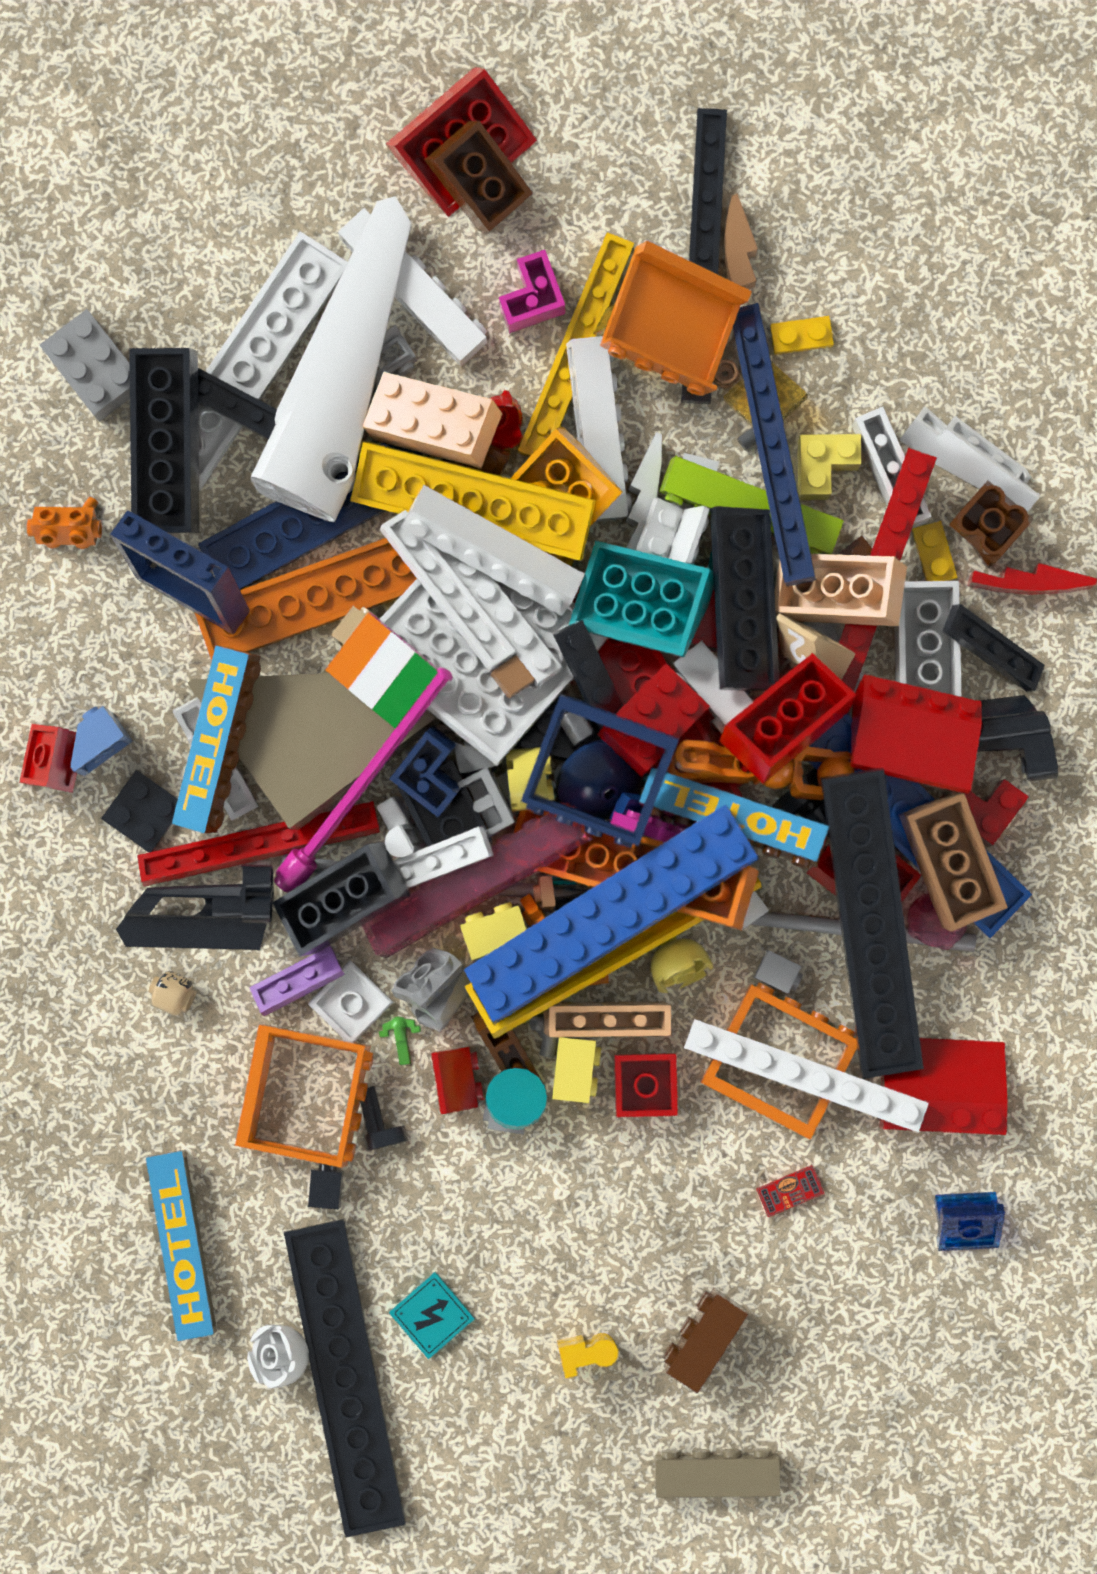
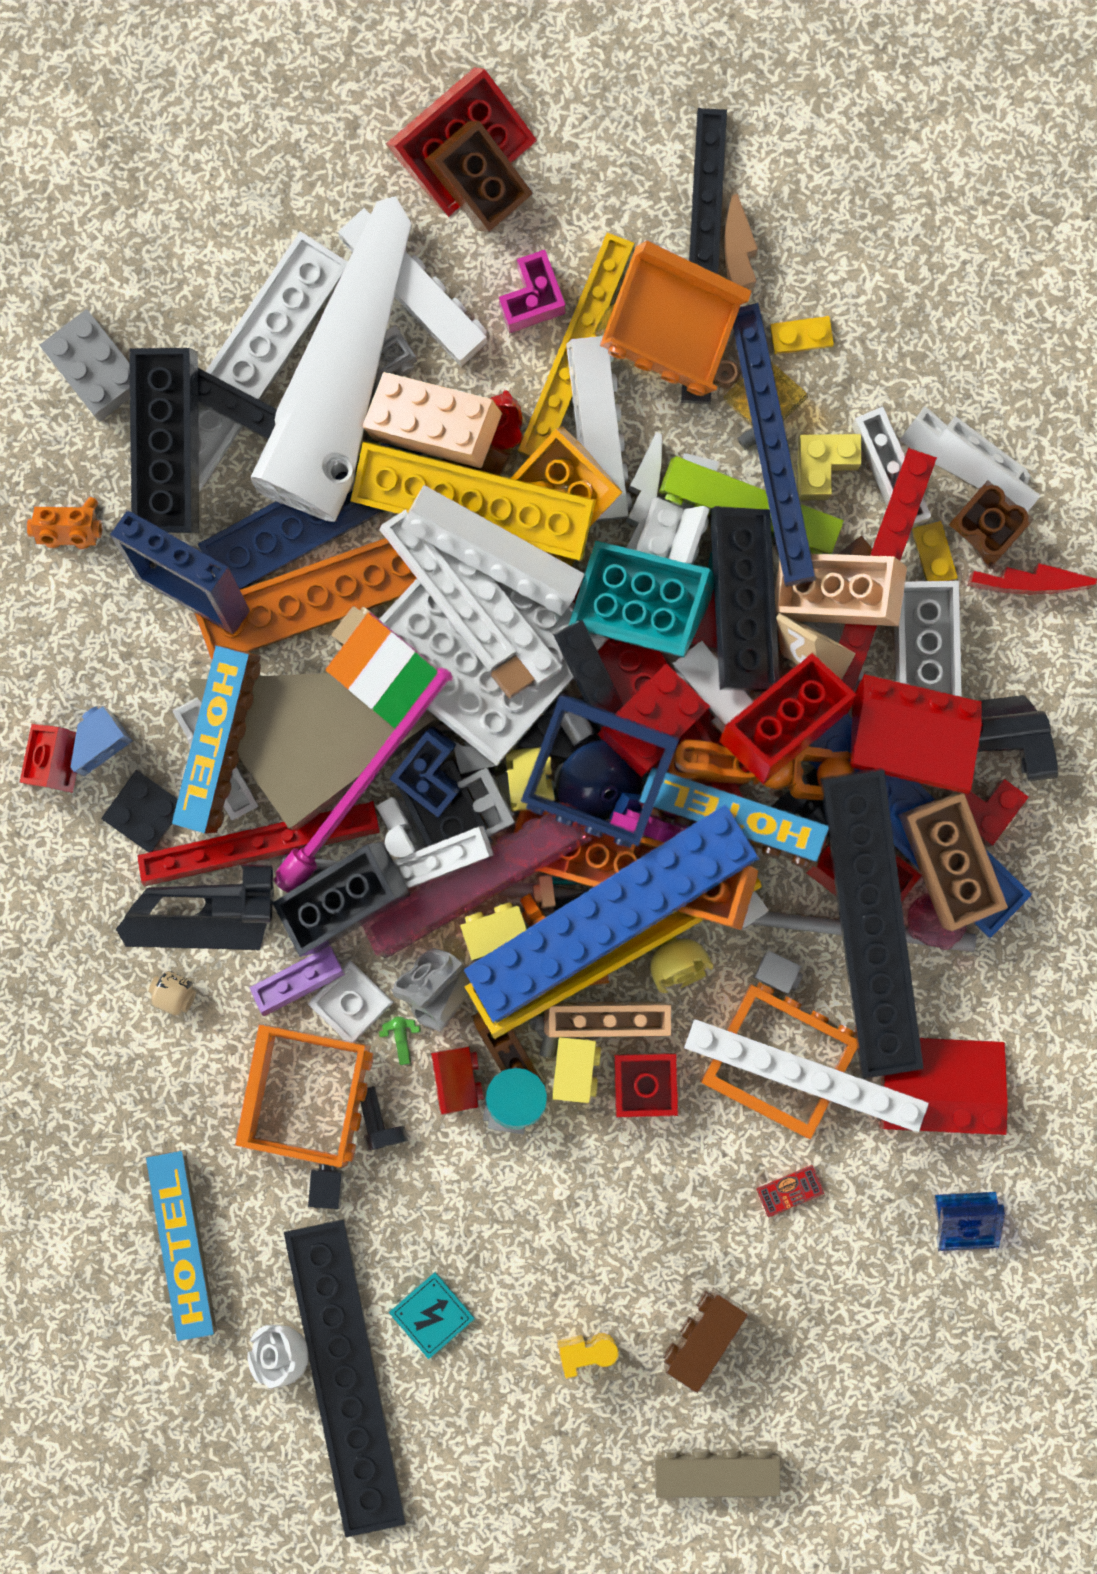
black plate [942,604,1045,692] -> none

